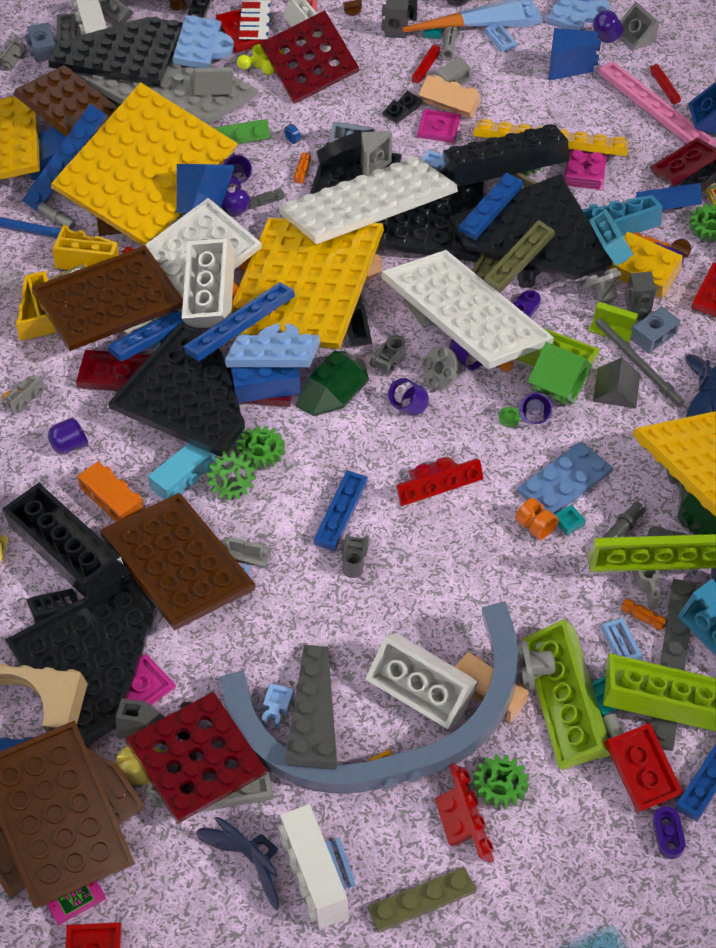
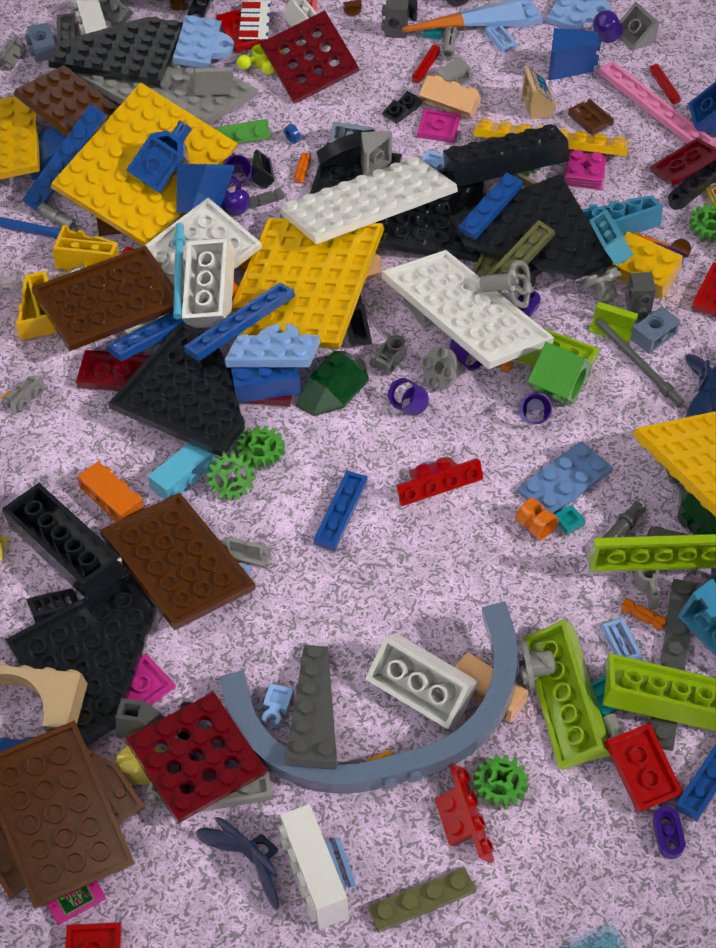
dark purple helmet [48,417,89,455] -> none
dark grey piece [342,534,369,578] -> none
bright green tile [499,407,521,427] -> none
dark grey slope [593,357,641,408] -> none
blue sticker [635,183,702,210] -> none
none -> blue plate [126,120,192,194]
none -> medium azure bar [173,223,186,319]
none -> black slope [251,149,275,189]
none -> light grey piece [479,260,534,308]
none -> tan slope [522,67,556,120]
none -> reddish brown plate [568,99,614,135]

